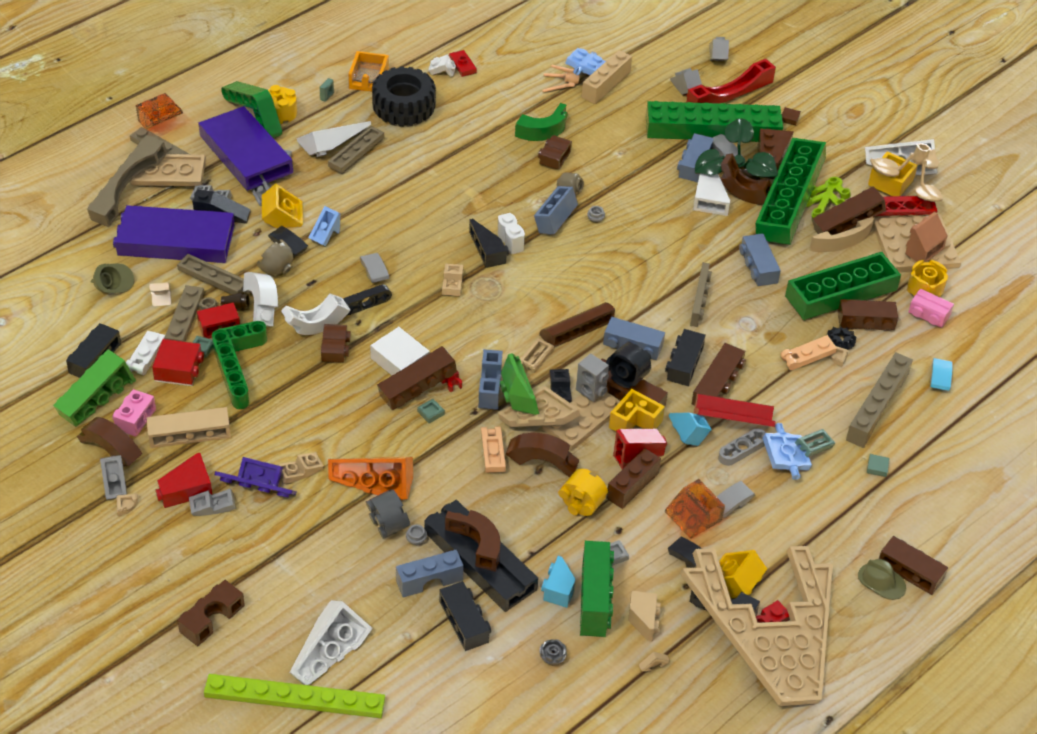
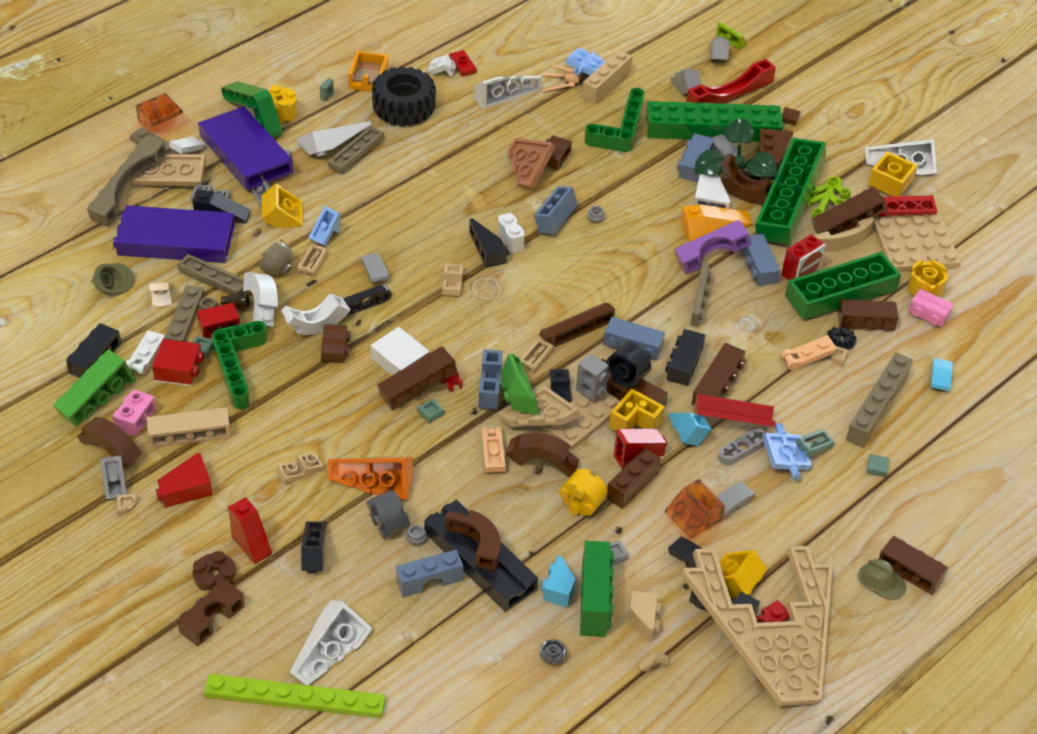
light grey slope [189,489,236,516] -> none
dark purple bracket [215,457,297,498] -> none
black slope [268,226,308,258] -> none
black brick [439,581,491,651] -> none
green arch [515,103,568,141] -> none
dark tan head [557,172,584,196] -> none
tan plant [870,143,943,201] -> none
nougat slope [905,212,948,262] -> none
none -> white tile [169,137,205,154]
none -> reddish brown plate [193,551,236,591]
none -> red slope [228,497,272,565]
none -> tan tile [297,244,328,277]
none -> black slope [301,521,327,573]
none -> white wedge [474,76,541,110]
none -> nougat plate [507,138,556,189]
none -> green beam [584,88,645,152]
none -> medium lavender arch [674,220,751,274]
none -> light orange wedge [680,204,753,243]
none -> lime slope [716,21,747,50]
none -> red piece [781,234,826,280]

